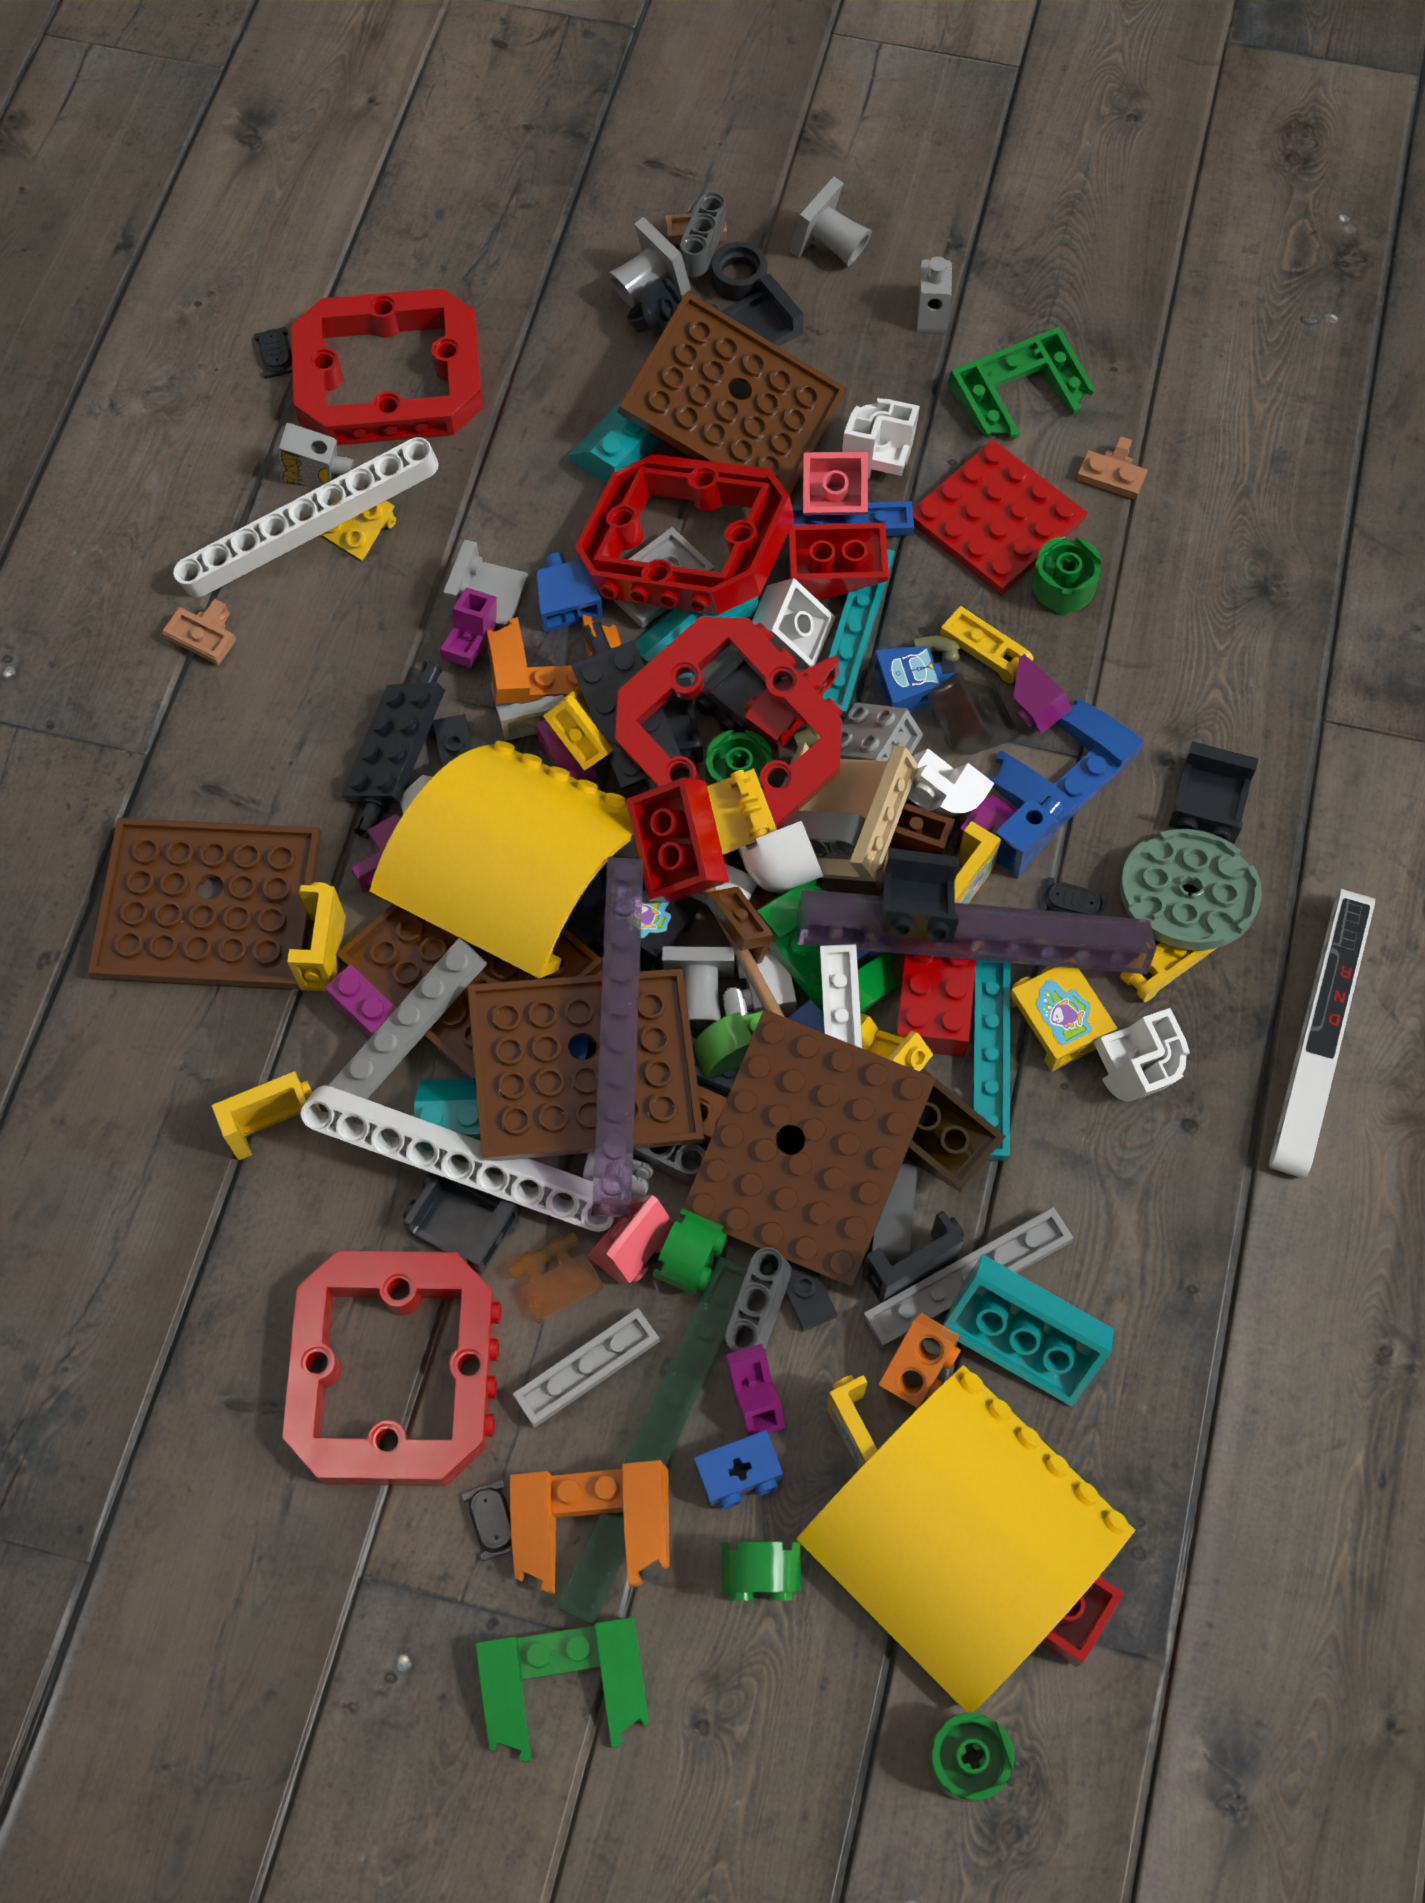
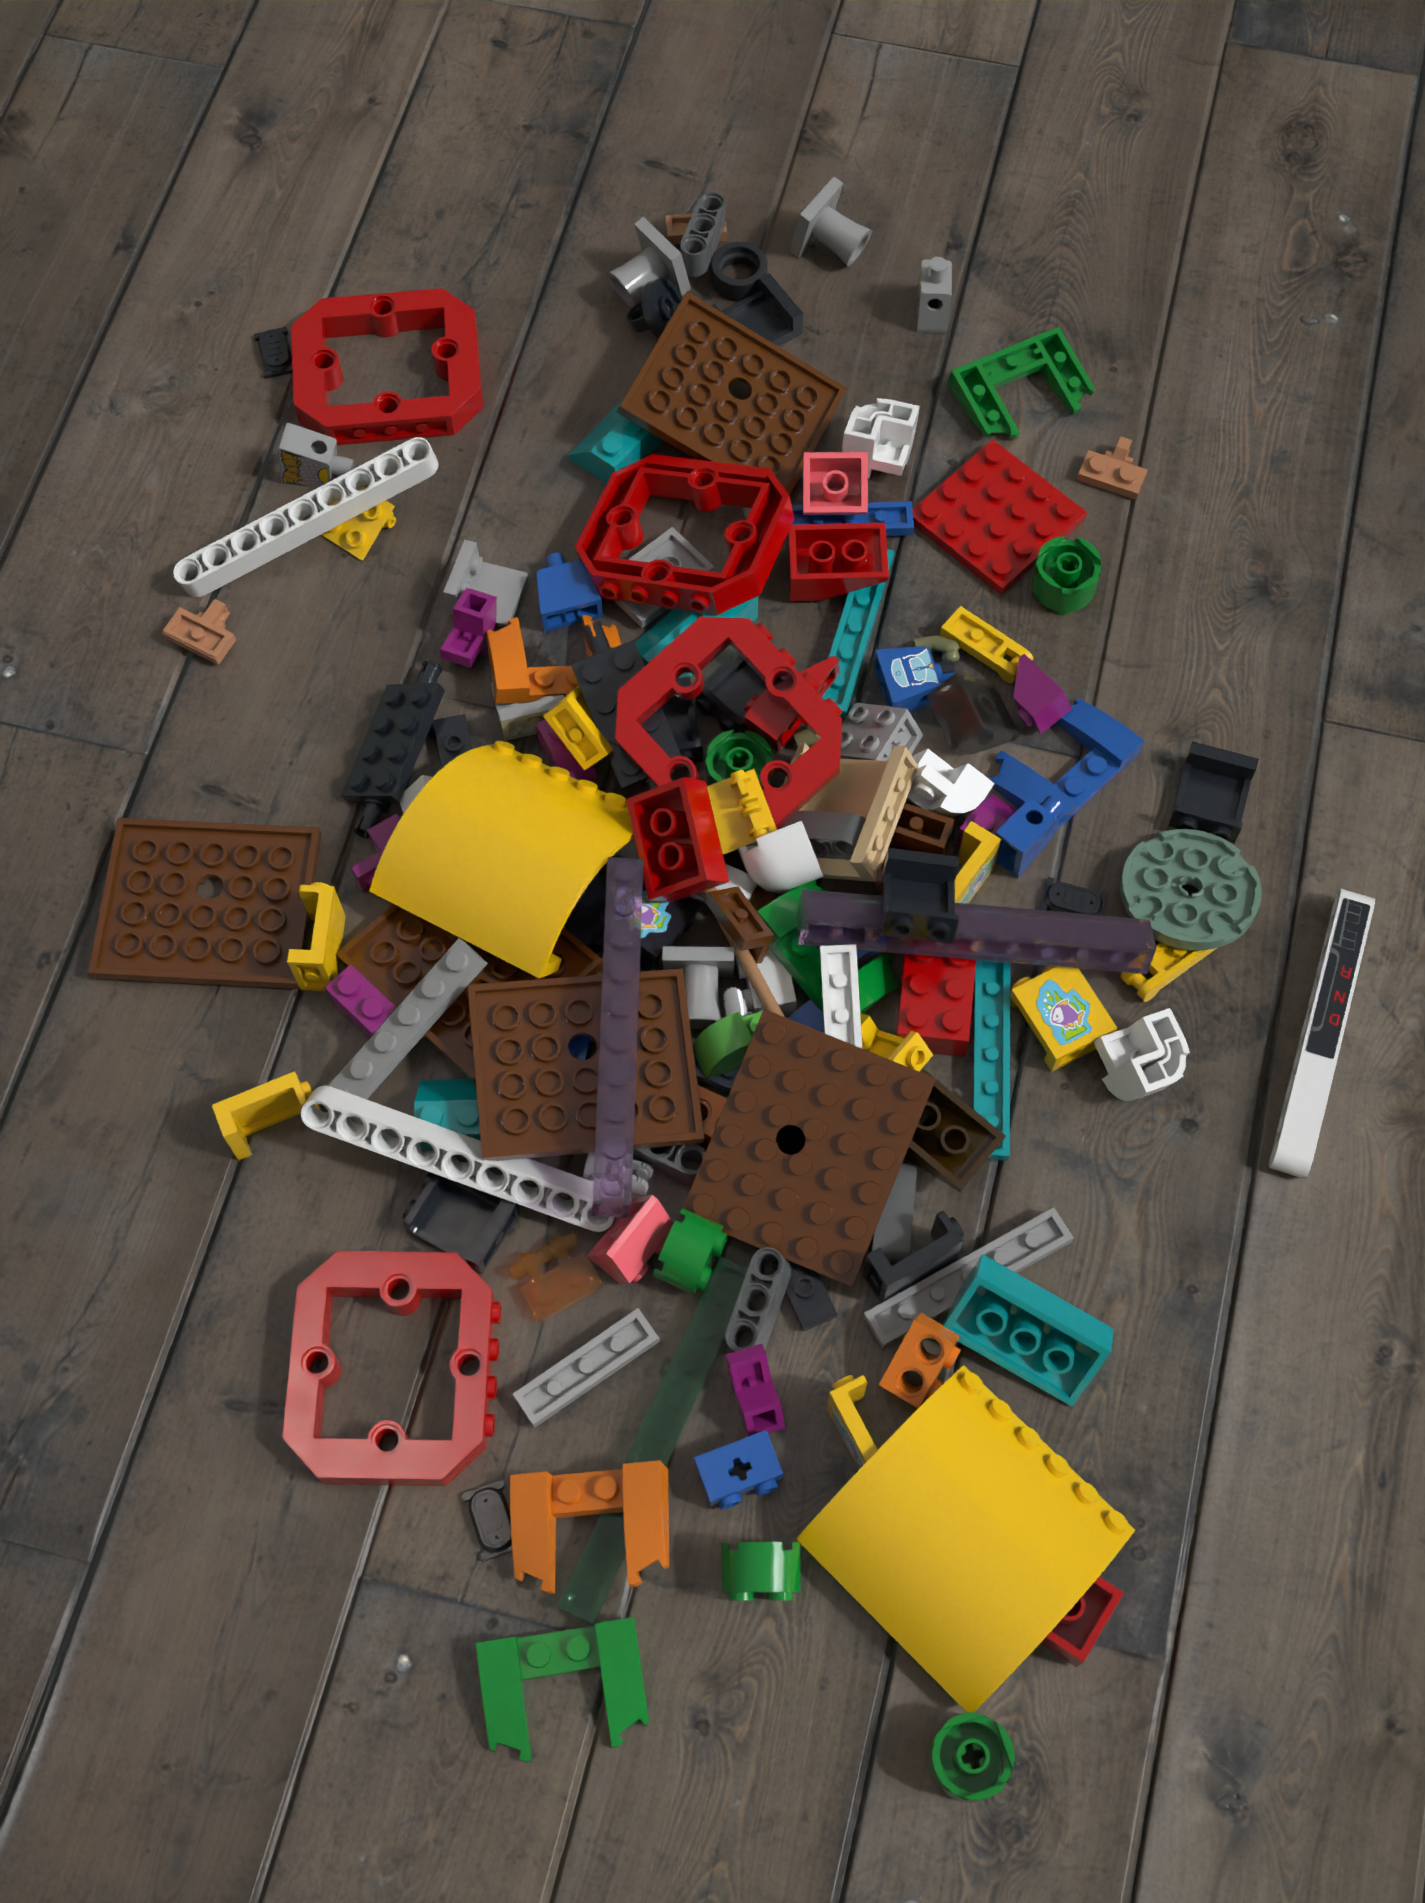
white slope [752,578,836,669] -> none

